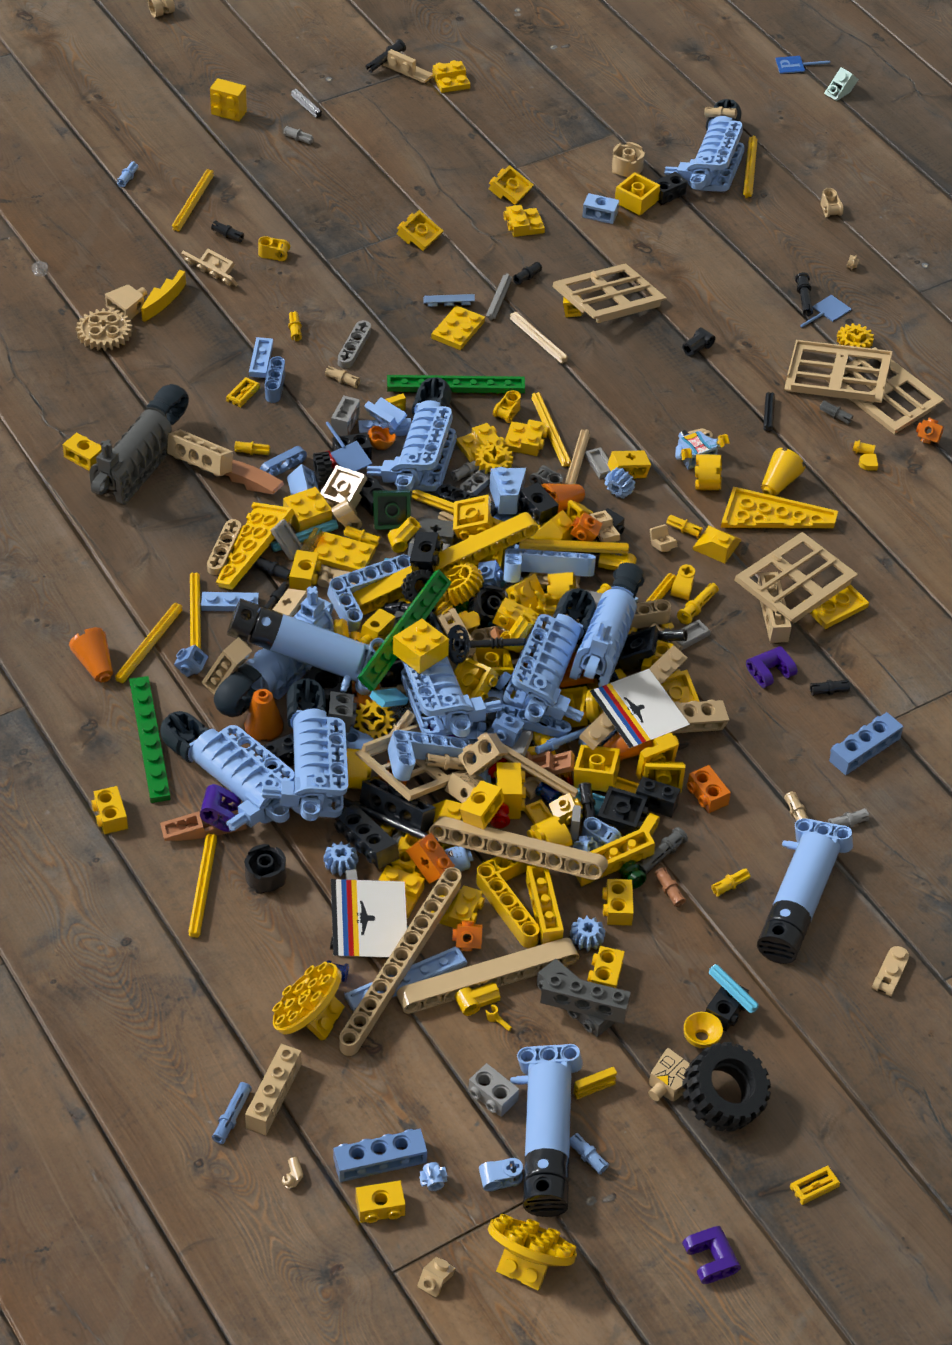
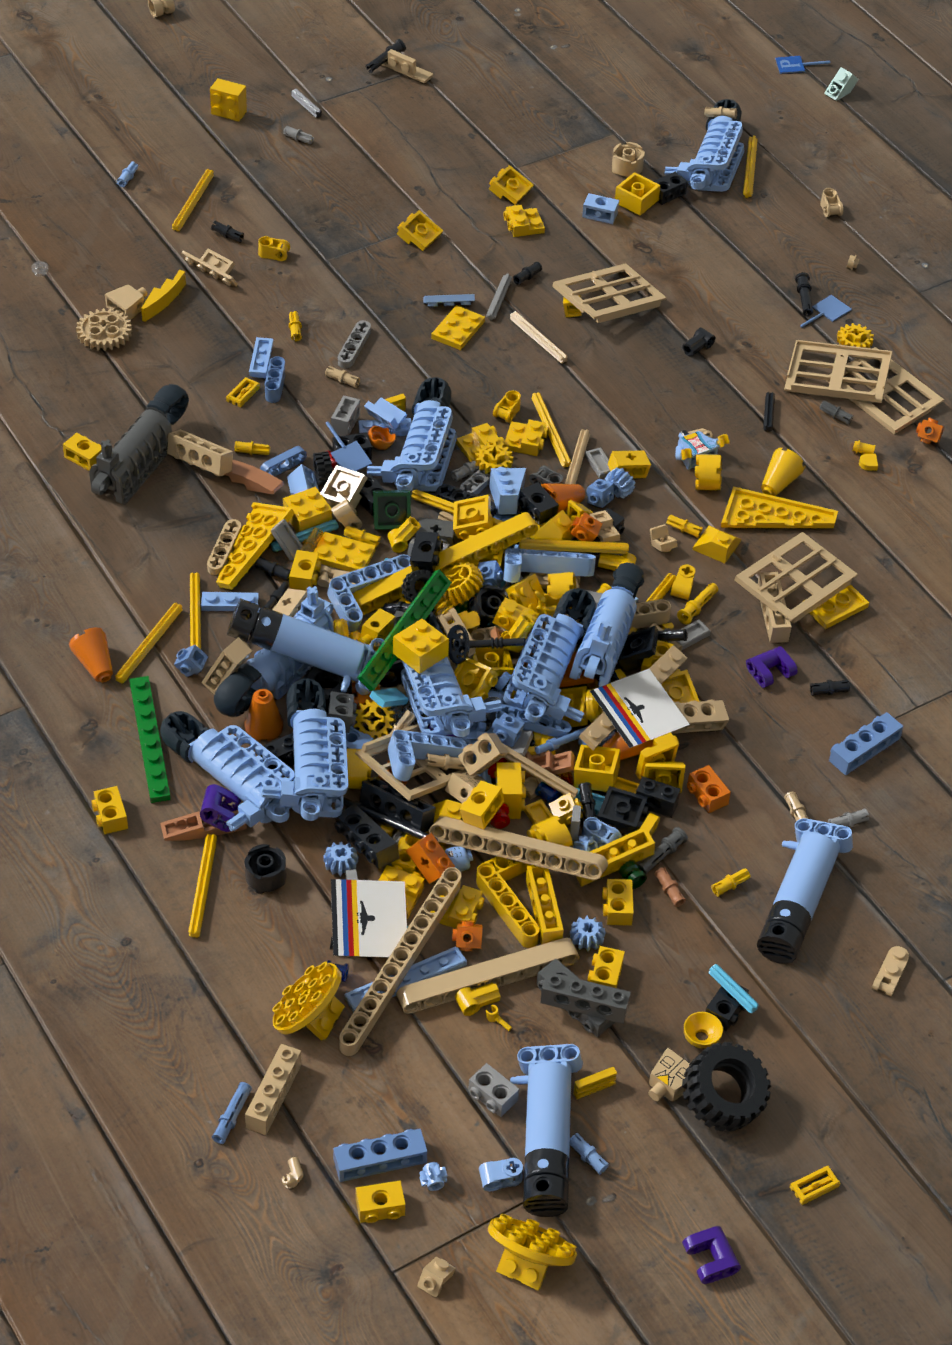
green plate [387,375,525,393] -> none
yellow plate [432,60,470,93] -> none
none -> medium blue brick [586,479,614,508]

